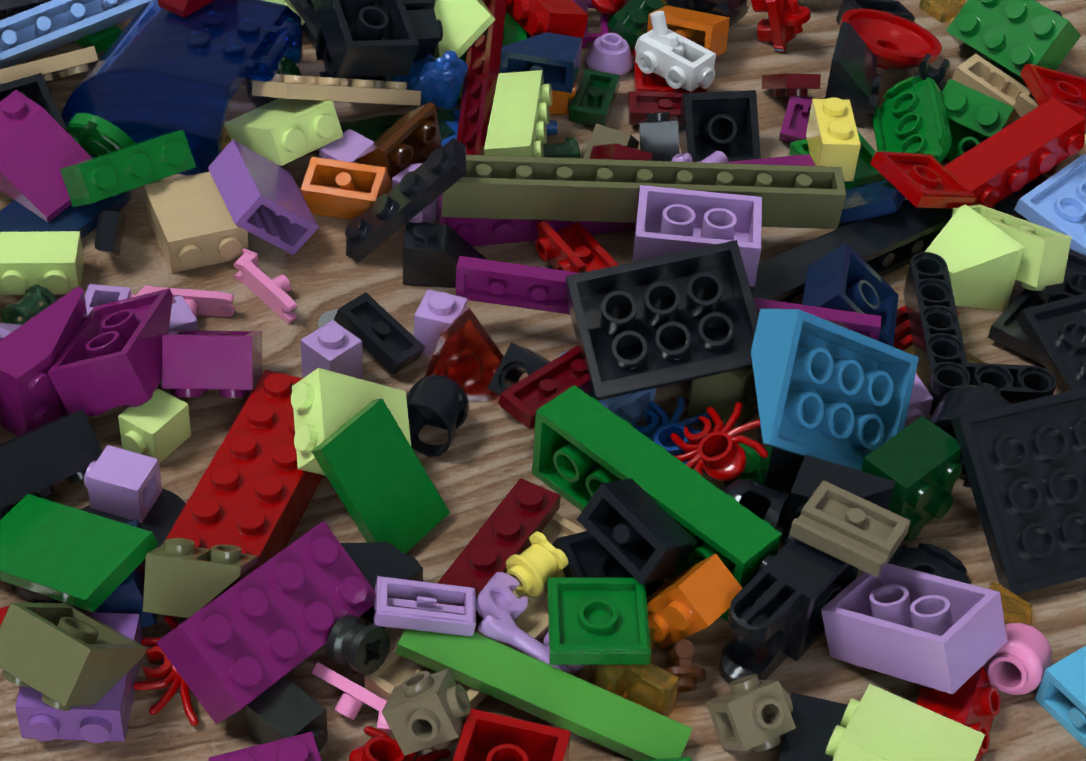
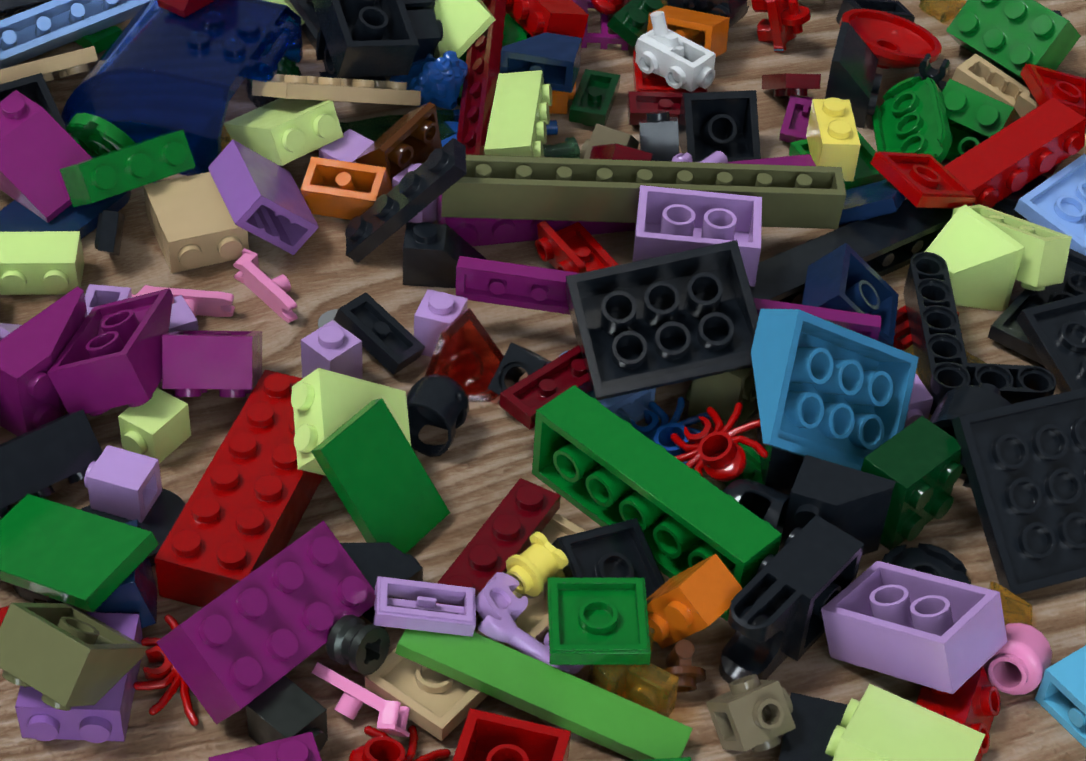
clear green bush [2,284,57,325] -> none
olive slope [143,538,258,618] -> none
dark tan brick [382,668,470,756] -> none
black brick [576,478,697,585] -> none
lavender cone [586,33,634,77] -> none
dark tan plate [789,480,911,578] -> none

